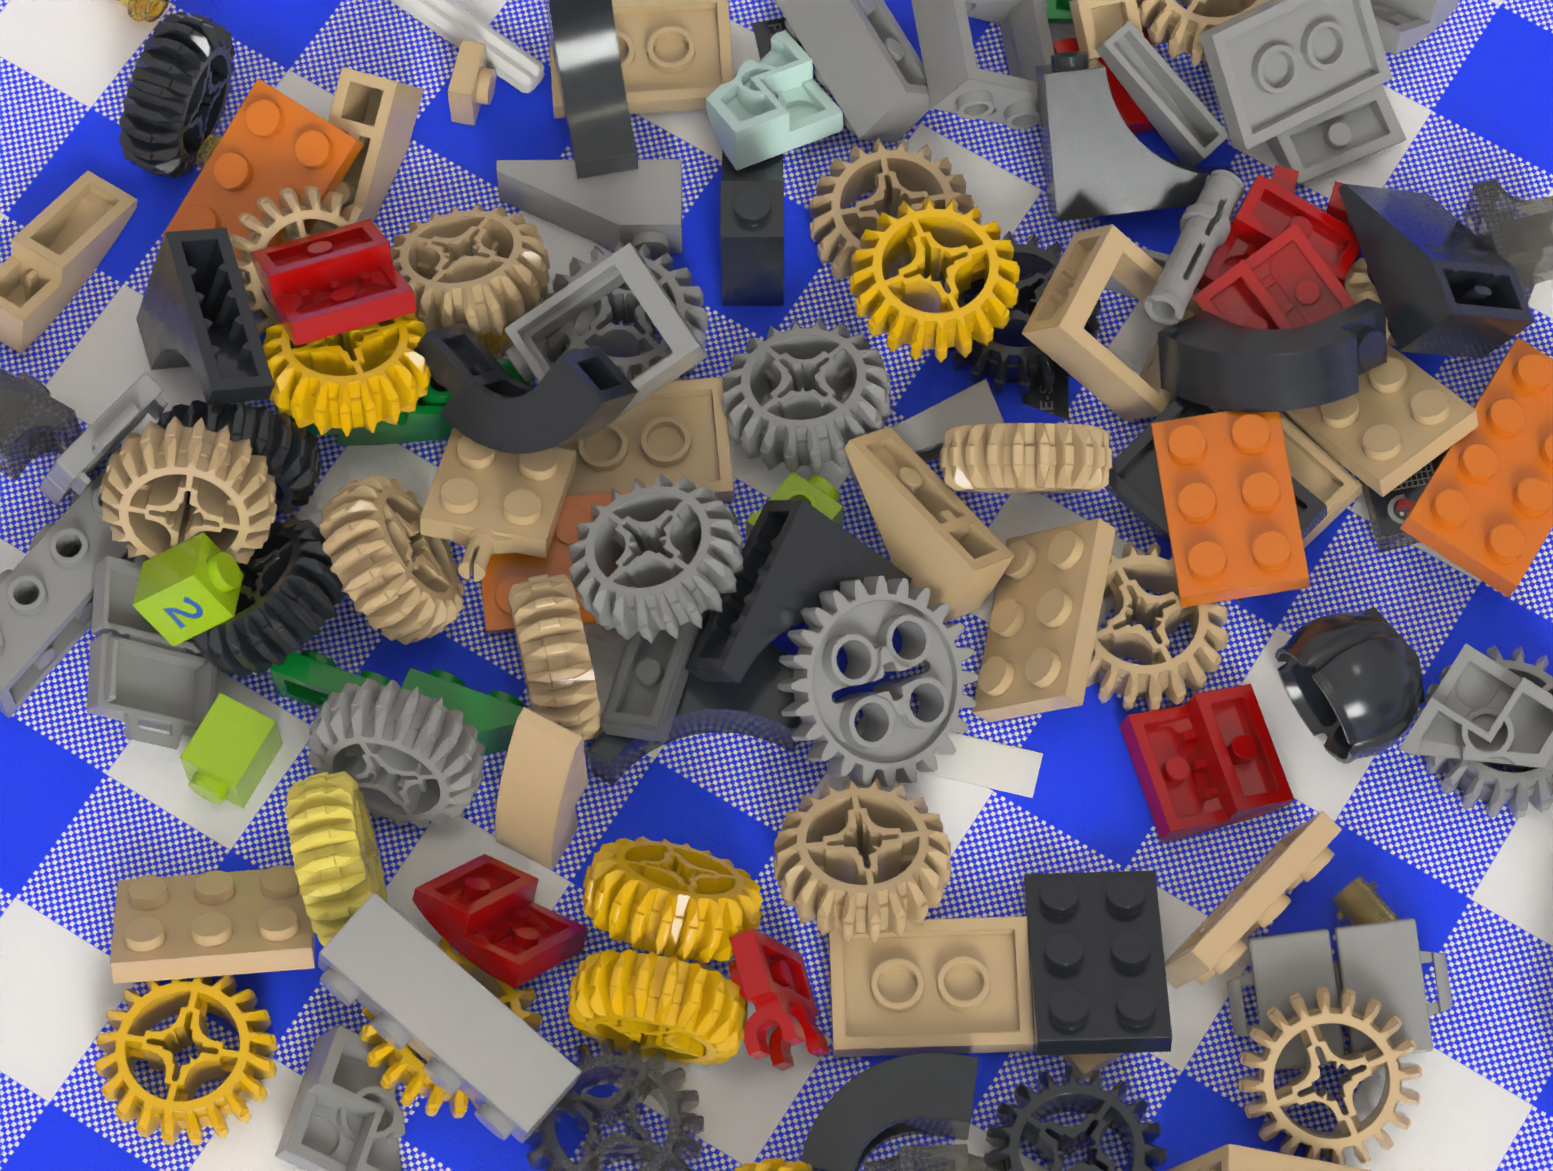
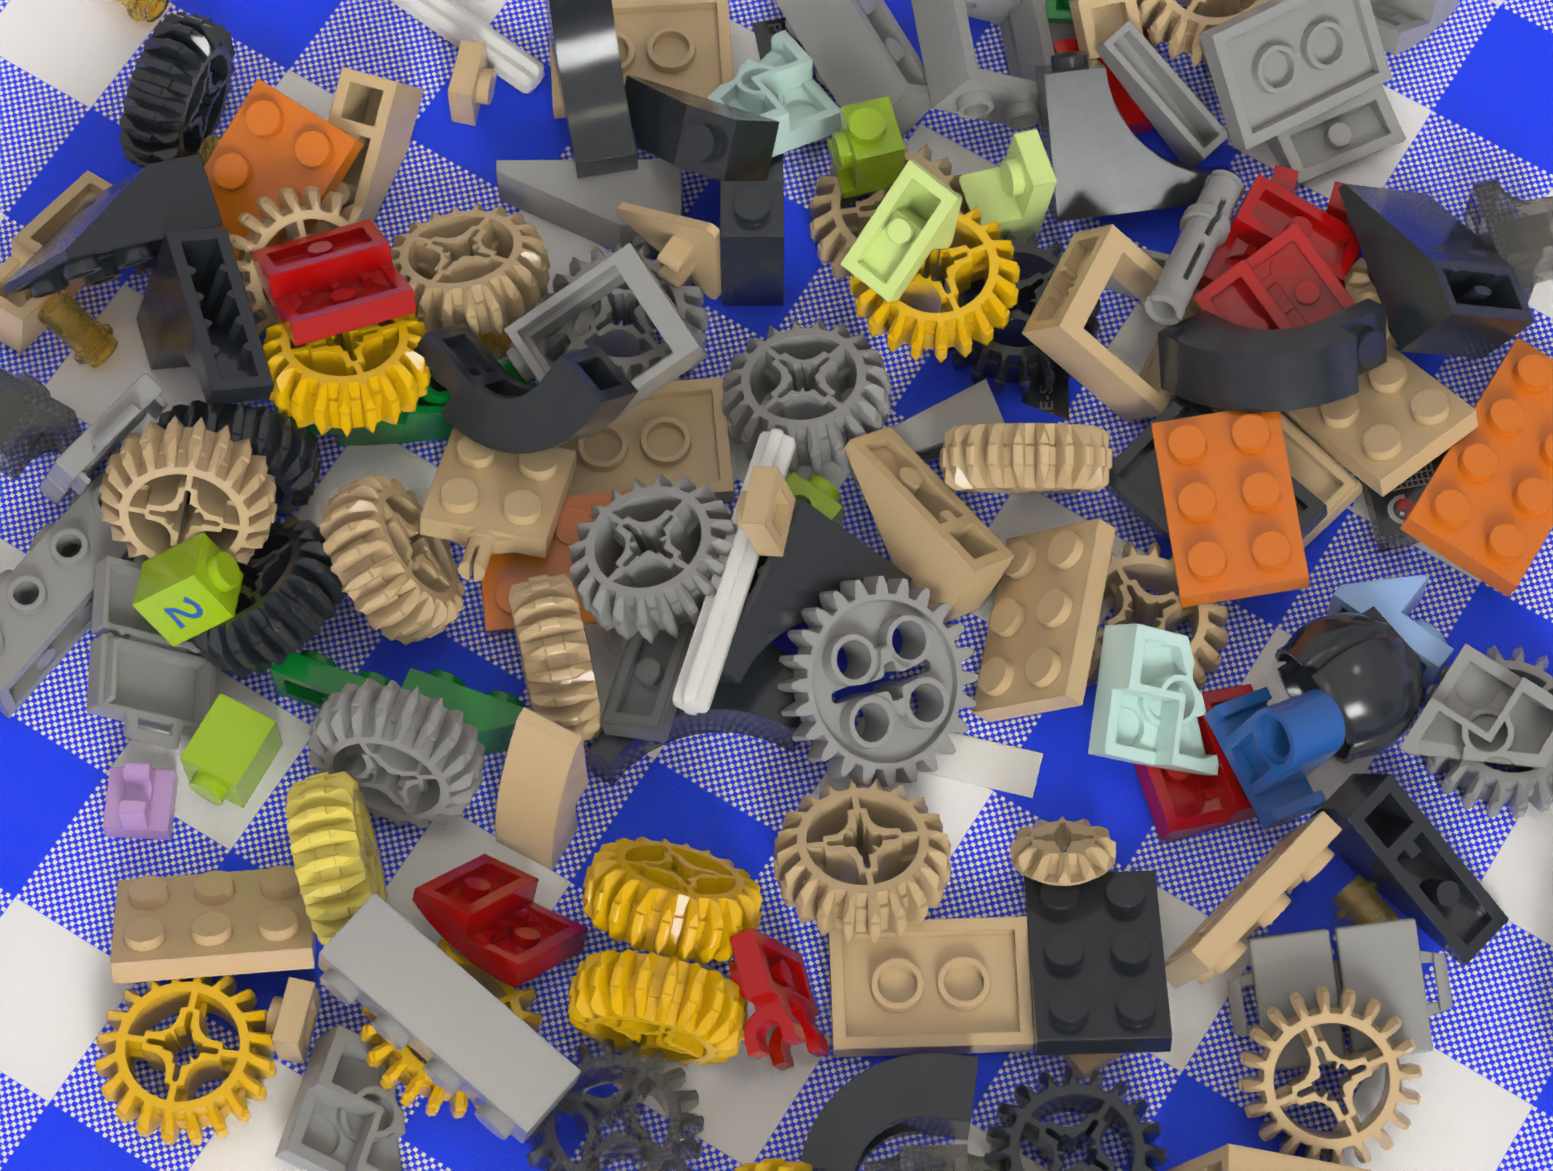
none -> black slope [3,154,224,298]
none -> clear yellow pin [37,290,118,368]
none -> lavender tile [103,763,178,840]
none -> tan plate [265,977,322,1065]
none -> tan piece [616,202,722,300]
none -> black slope [625,75,780,181]
none -> white axle [672,428,796,715]
none -> tan plate [736,466,796,557]
none -> lime brick [827,96,905,199]
none -> yellowish green slope [841,160,963,302]
none -> yellowish green slope [959,129,1057,244]
none -> tan gear [1011,816,1116,886]
none -> light aqua slope [1088,623,1219,775]
none -> blue pin [1205,687,1346,830]
none -> black slope [1310,773,1509,964]
none -> light blue slope [1327,575,1454,690]

